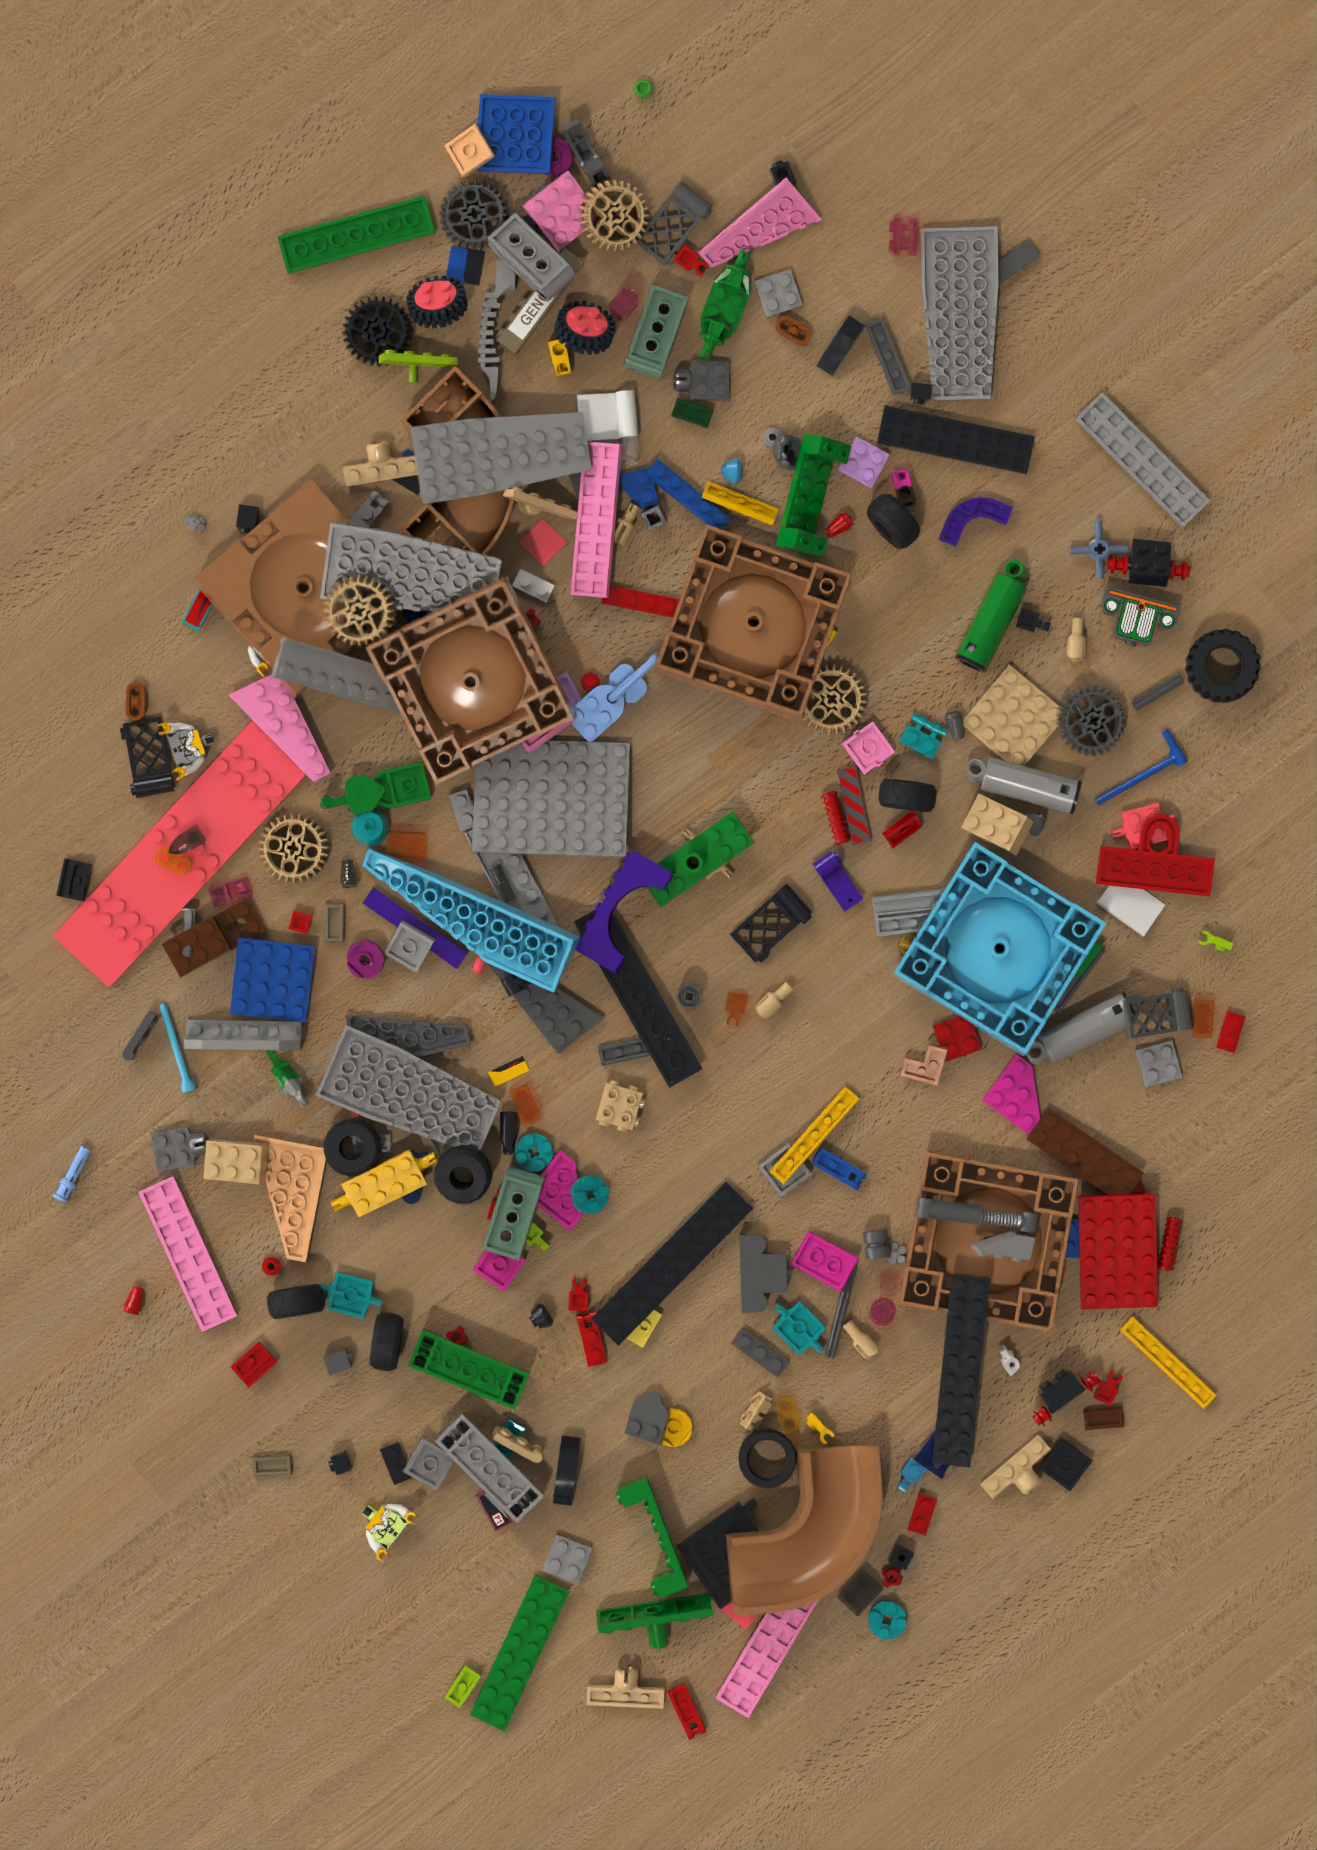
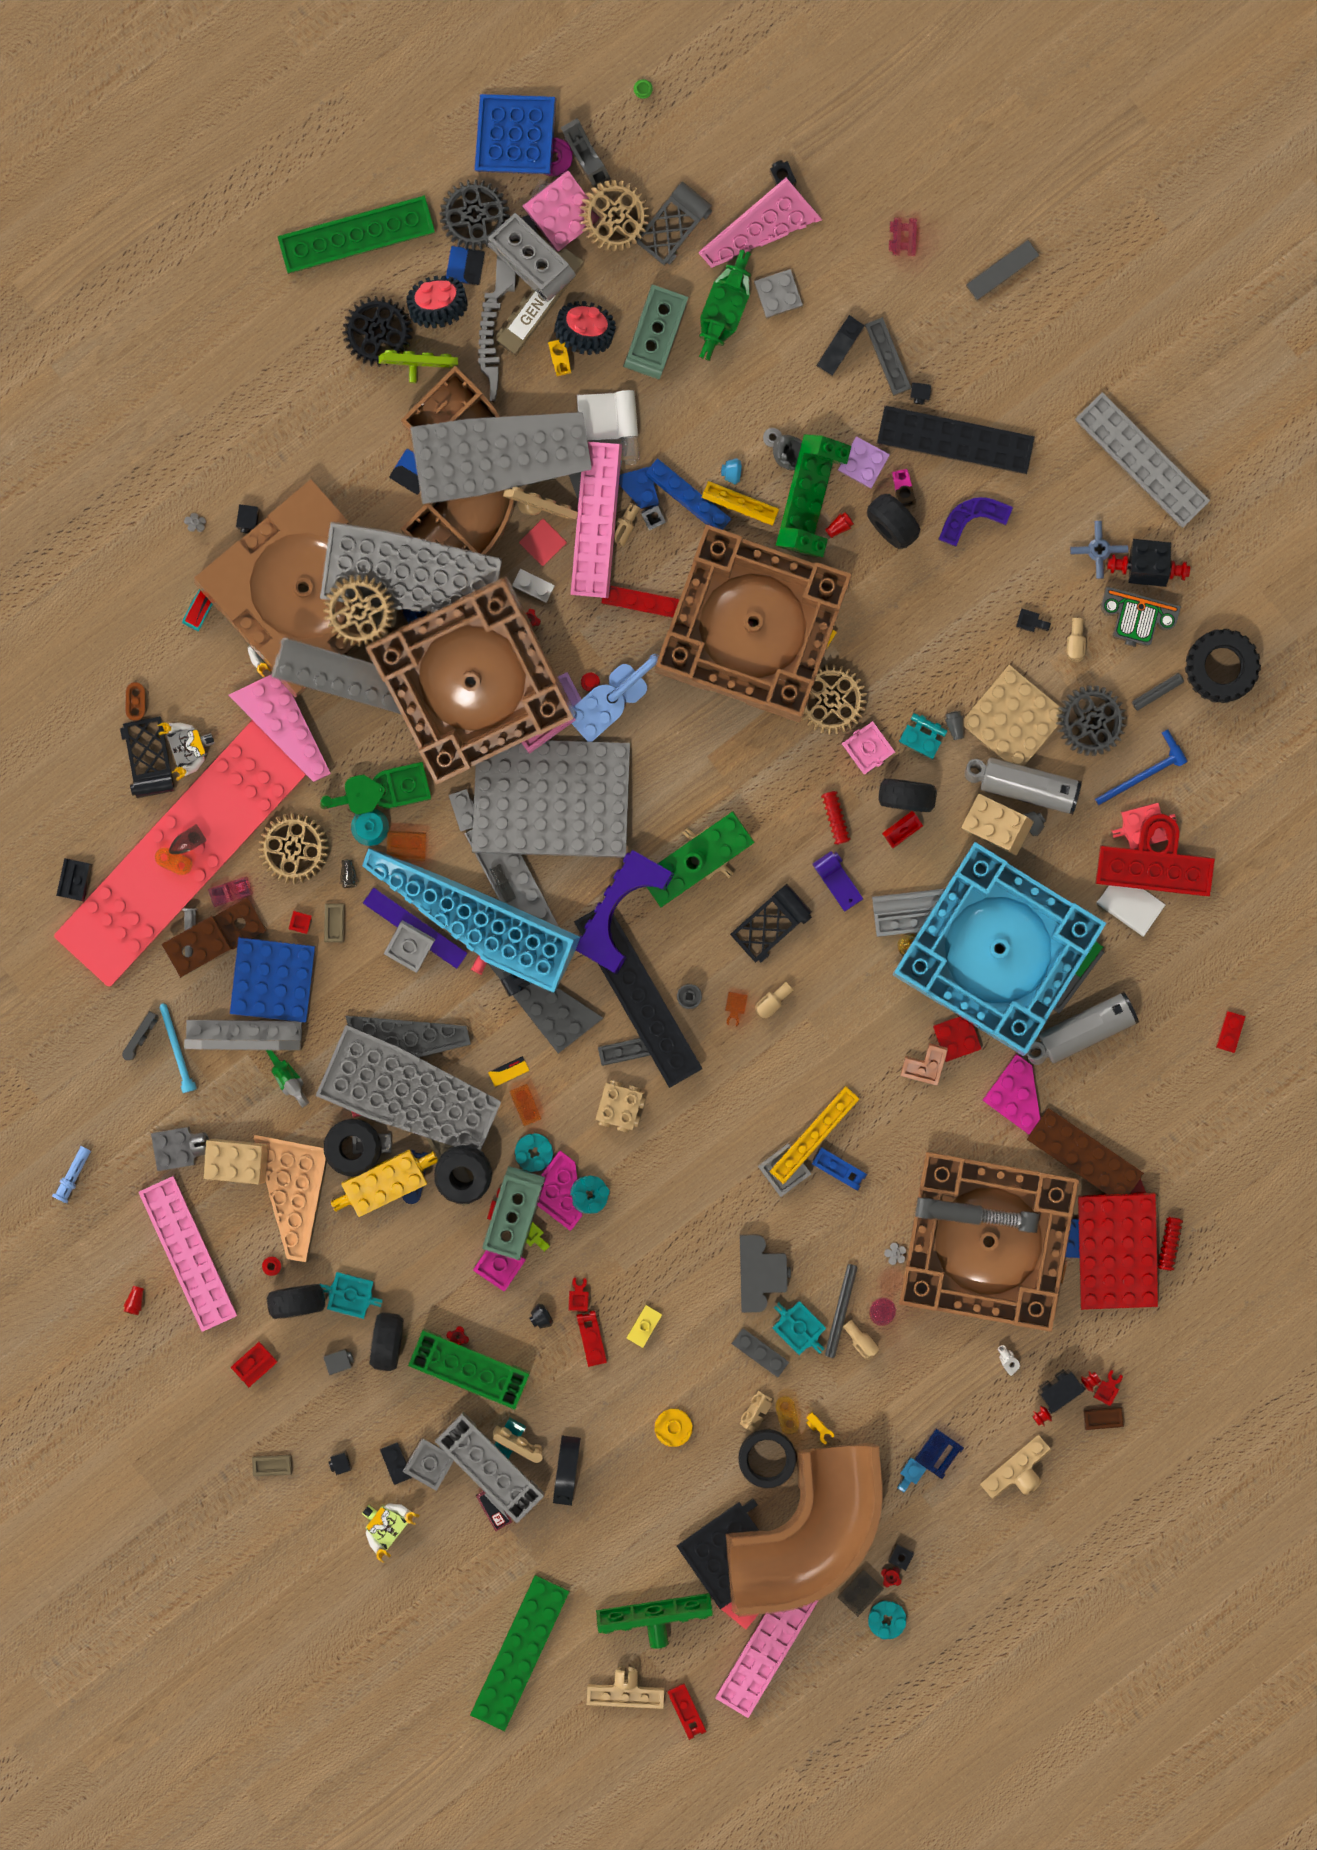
tan plate [343,441,418,487] -> none
magenta plate [346,939,386,978] -> none
light grey plate [349,489,390,528] -> none
light nougat tile [444,124,495,178] -> none
lime plate [444,1665,481,1708] -> none
black piece [500,1112,517,1155] -> none
light grey plate [542,1534,592,1584] -> none
black plate [591,1182,753,1346] -> none
clear pink brick [609,288,639,323] -> none
green plate [616,1475,688,1599] -> none
dark grey plate [624,1392,670,1445] -> none
dark green plate [671,398,713,429] -> none
red plate [673,245,709,277] -> none
flat silver plate [673,361,729,401] -> none
dark orange plate [776,316,811,346] -> none
dark pink tile [791,1231,860,1292] -> none
tile [837,766,871,845] -> none
dark grey wheel [863,1230,890,1259] -> none
red plate [907,1493,937,1536] -> none
light grey wing [921,226,999,401] -> none
black plate [932,1273,990,1468] -> none
green piece [955,559,1029,673] -> none
light grey slope [971,1231,1035,1262] -> none
black plate [1039,1438,1093,1491] -> none
yellow tile [1120,1316,1217,1409] -> none
dark grey piece [1122,988,1193,1039] -> none
light grey plate [1135,1041,1182,1088] -> none
clear orange plate [1192,999,1214,1039] -> none
lime plate [1198,931,1234,953] -> none

